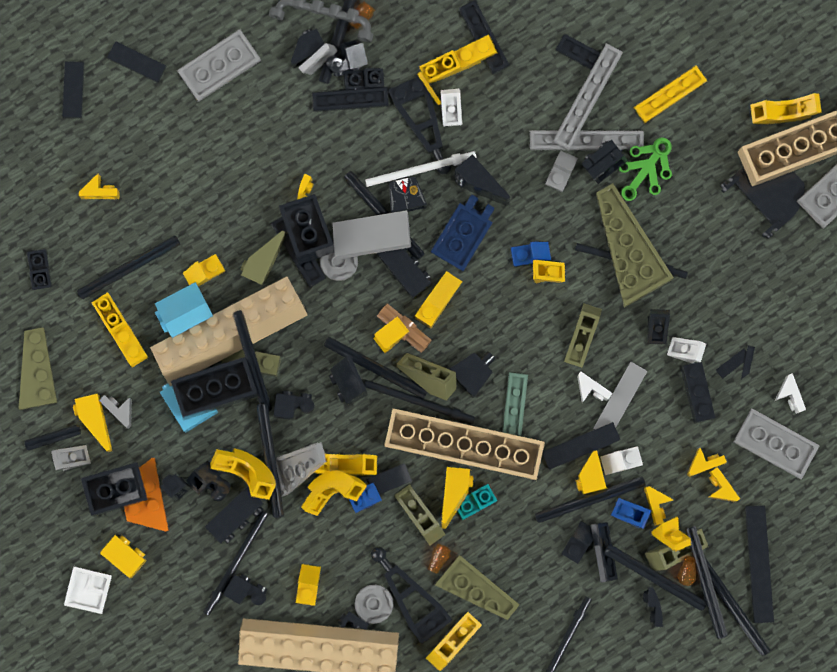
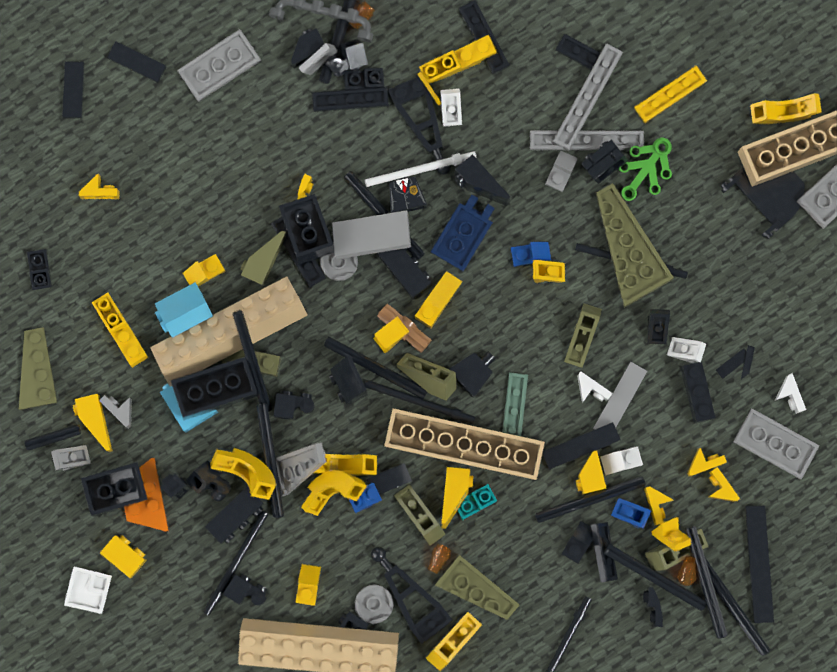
black axle [77,236,180,299] -> none

